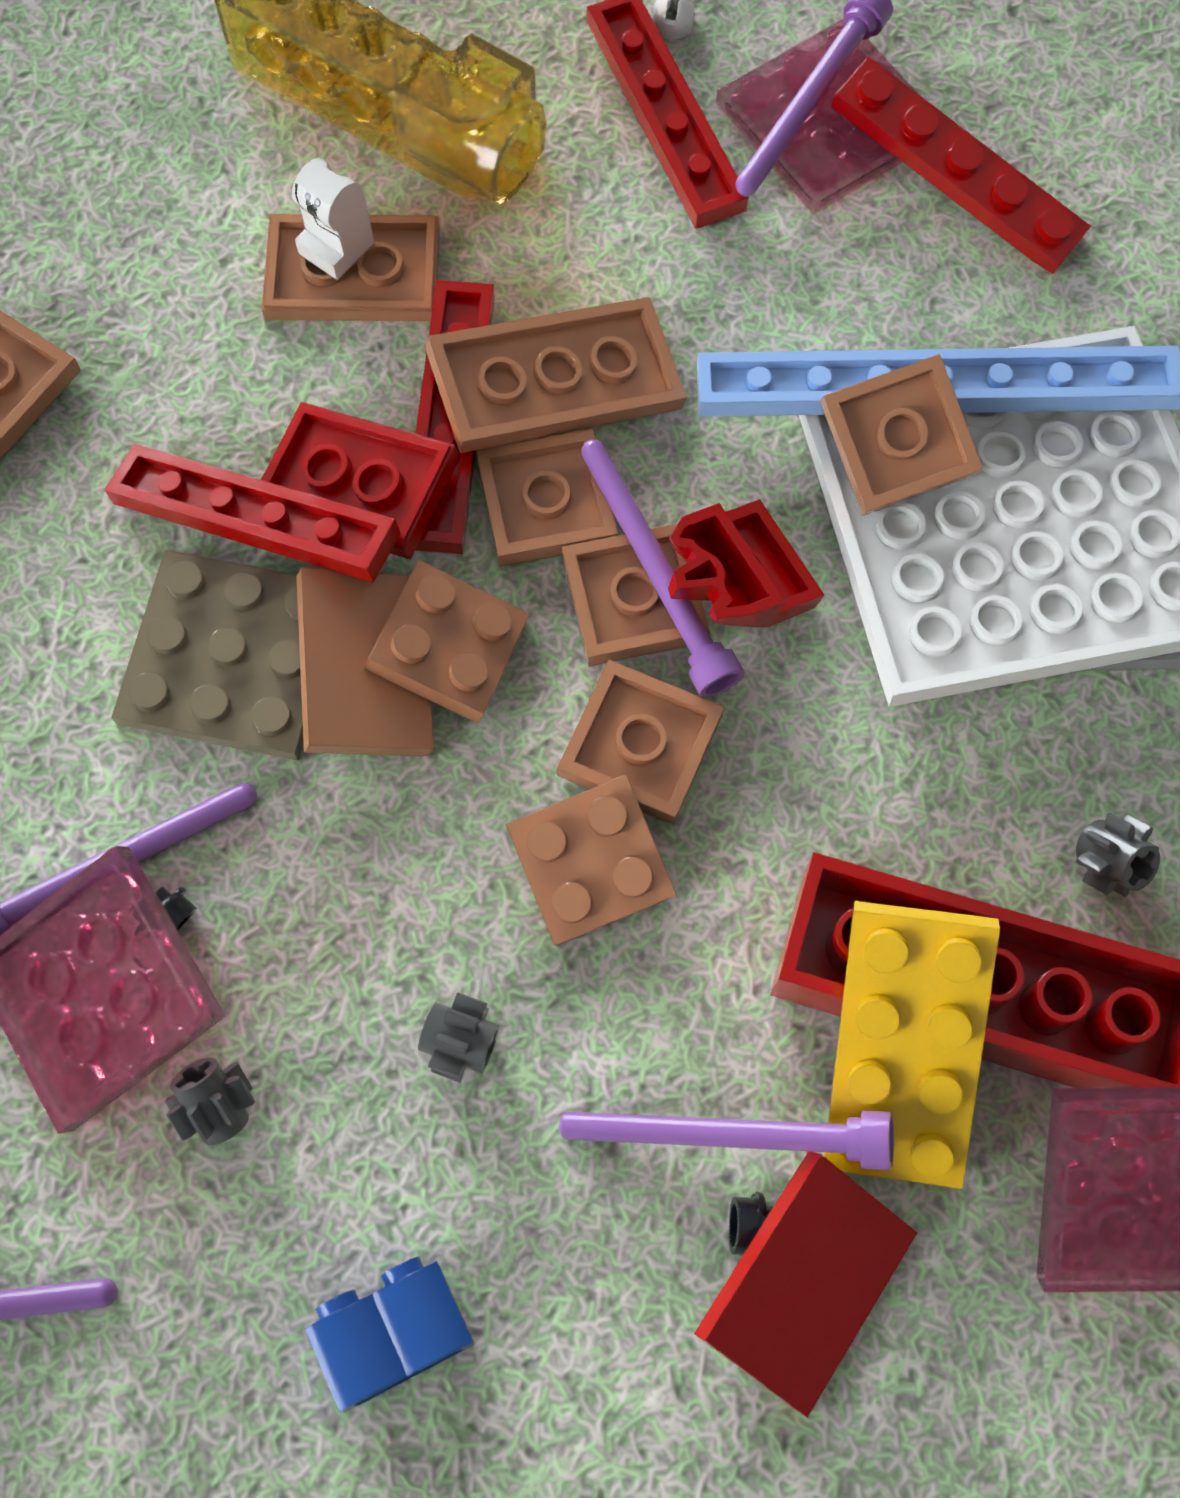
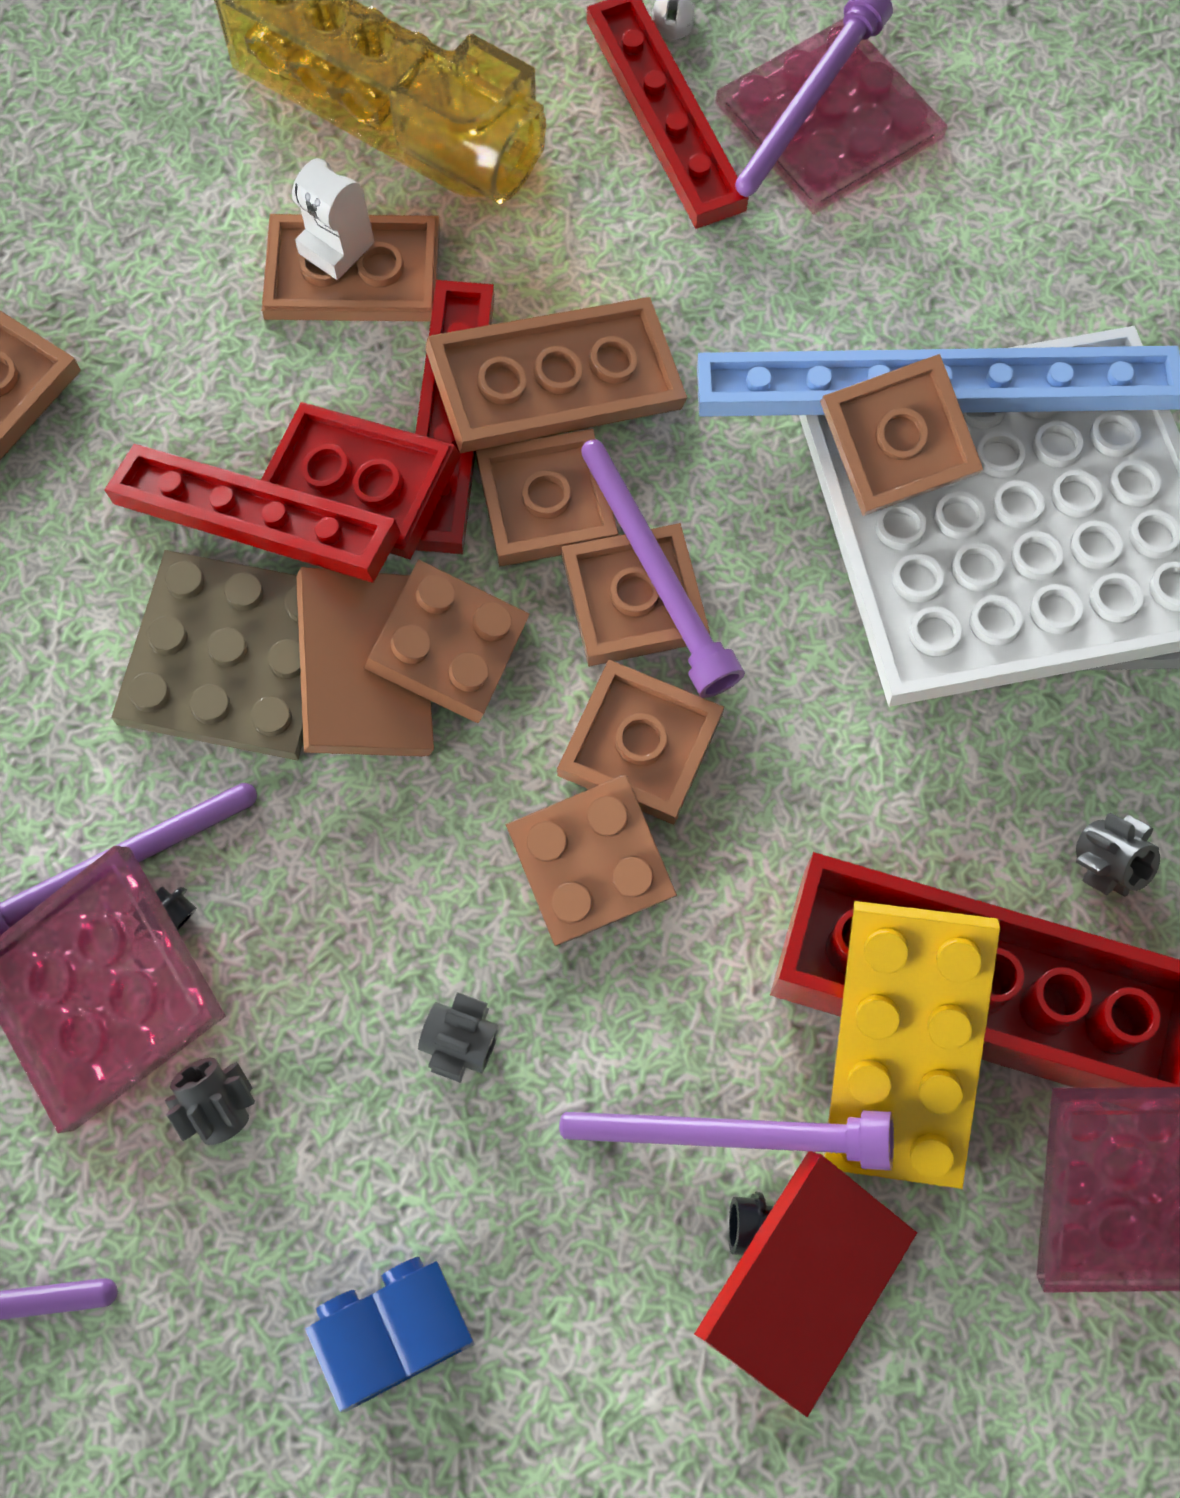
red plate [668,499,824,628] -> none
red plate [830,56,1091,274] -> none

